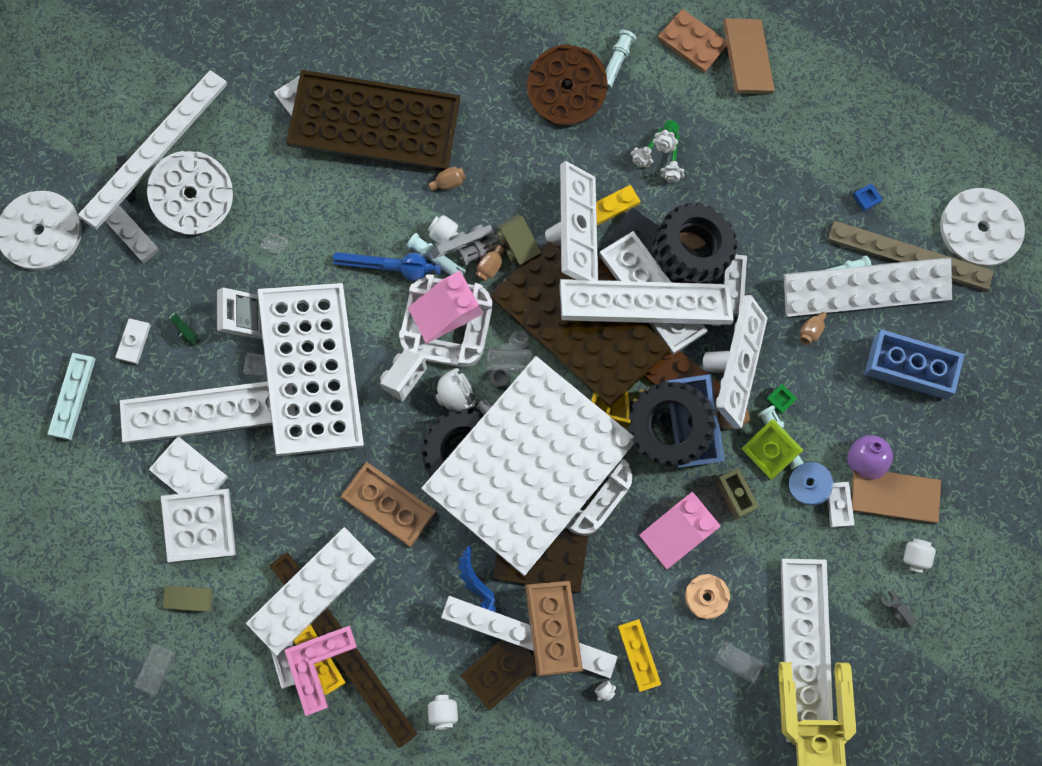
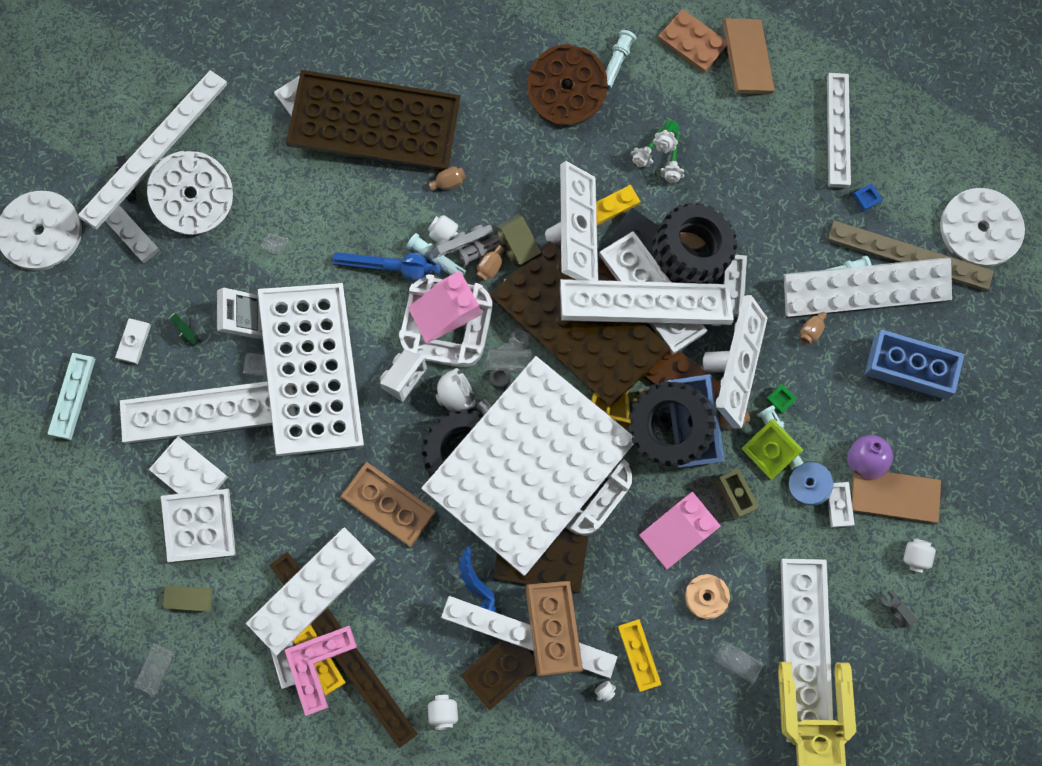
none -> white plate [827,73,851,188]

